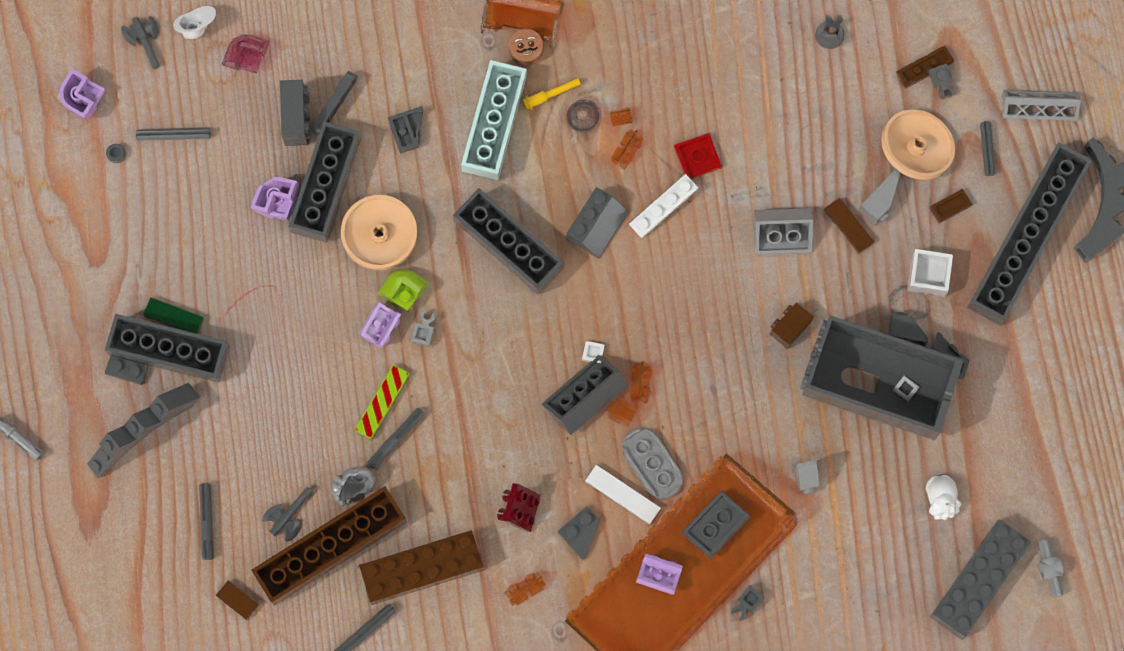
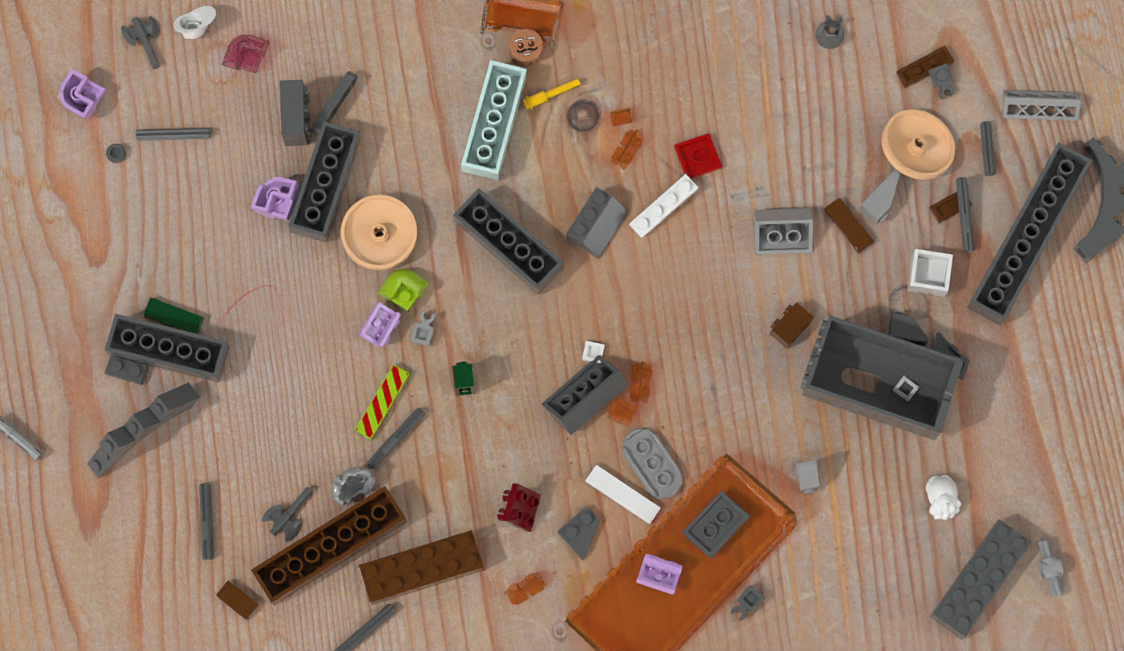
dark grey wing [388,106,423,154] -> none
none -> dark green brick [452,361,475,396]
none -> dark grey axle [956,177,974,252]

